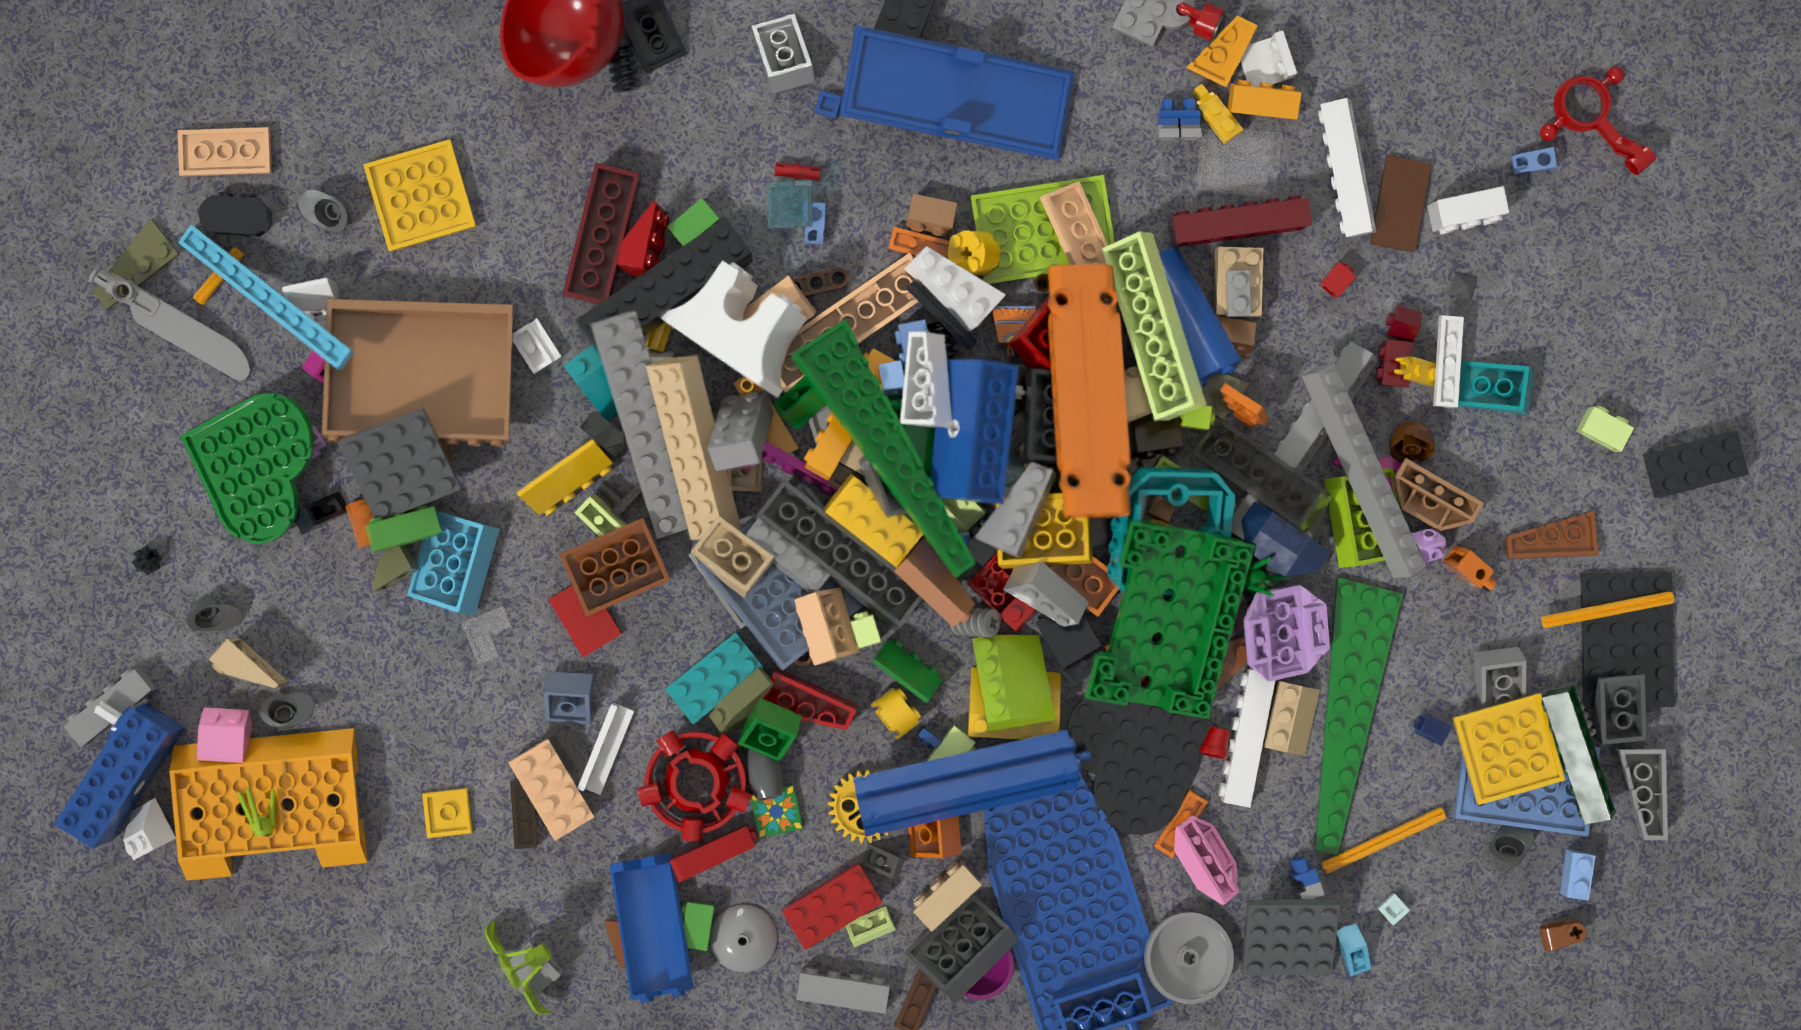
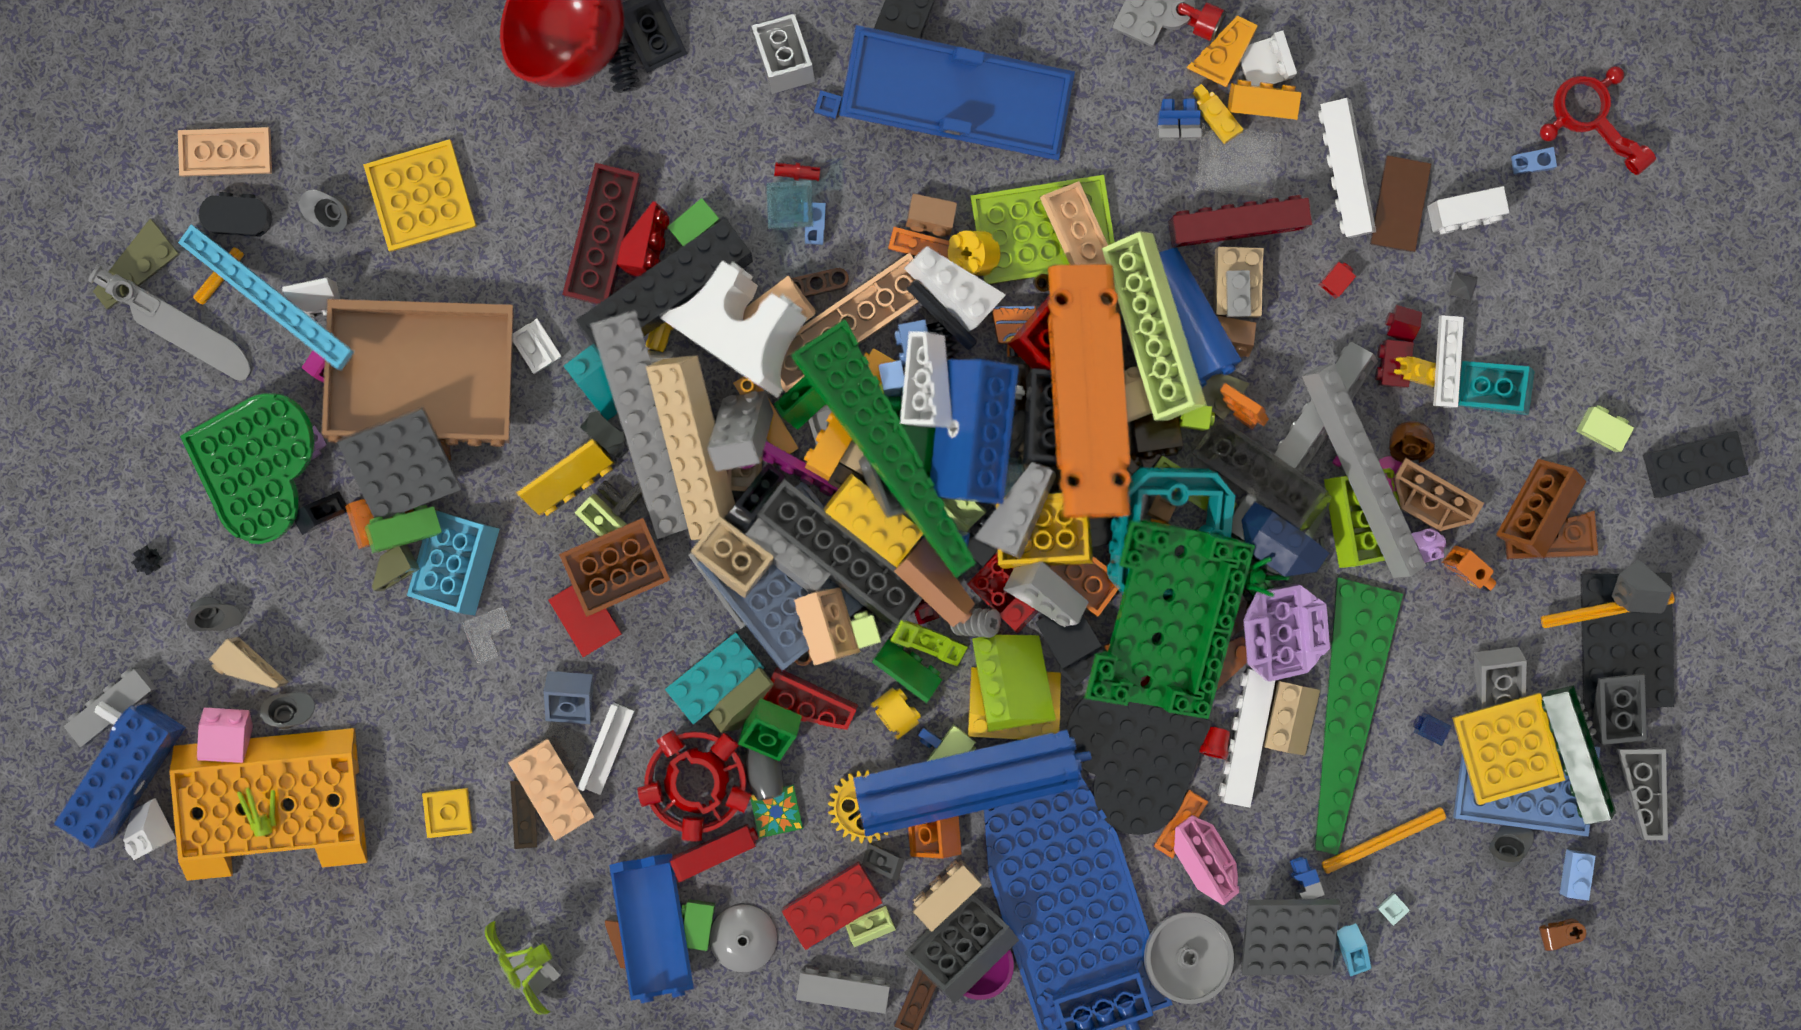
none -> black brick [724,463,785,532]
none -> lime slope [891,620,968,666]
none -> dark red slope [914,599,940,625]
none -> dark orange slope [1496,459,1586,558]
none -> dark grey slope [1612,559,1673,614]

